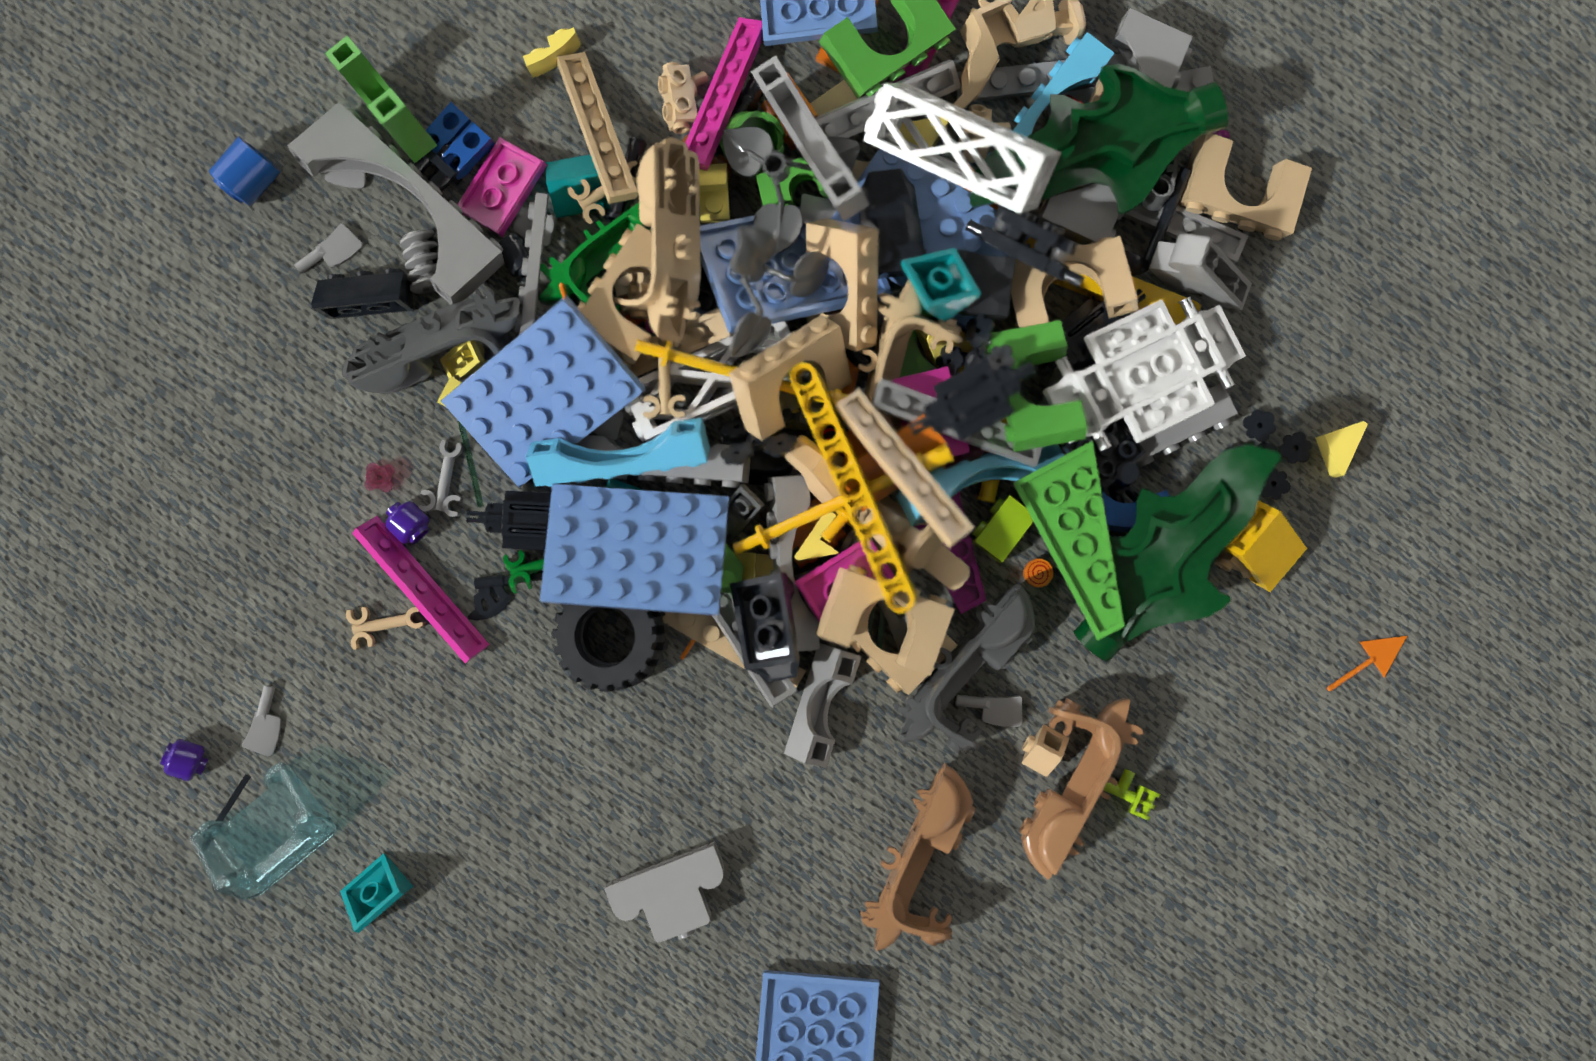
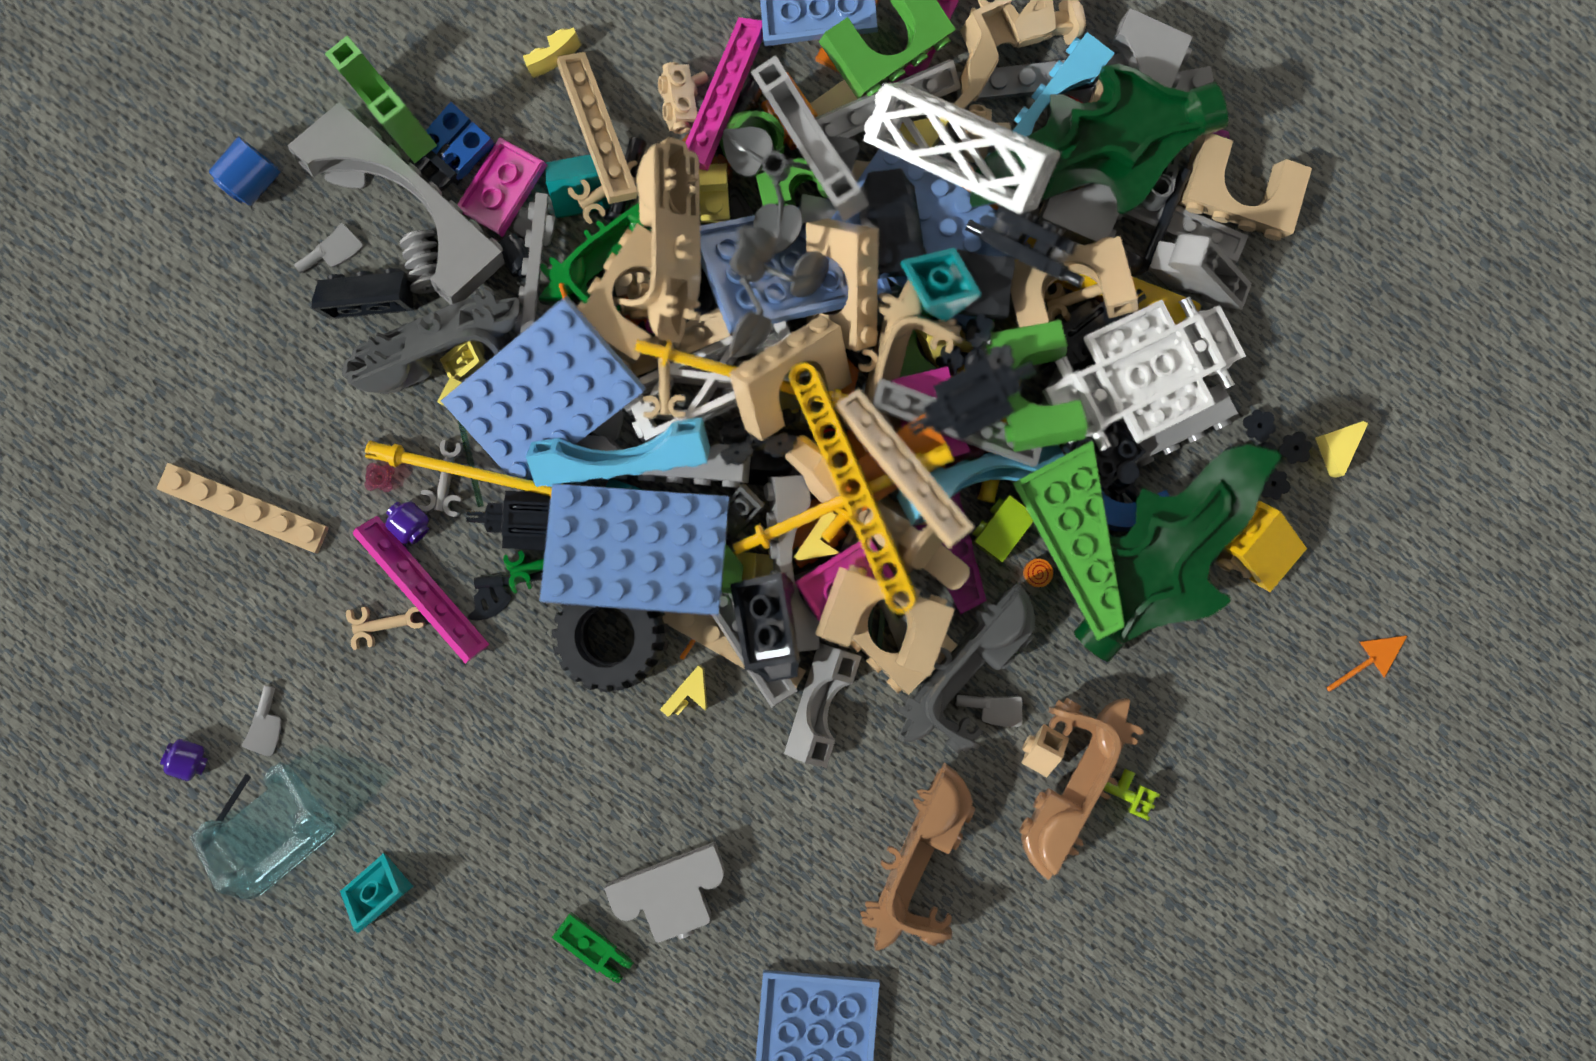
none -> tan plate [157,463,329,553]
none -> yellow bar [365,440,564,497]
none -> green hinge [552,912,634,983]
none -> light yellow slope [660,665,707,717]
none -> tan bar [1044,282,1102,322]

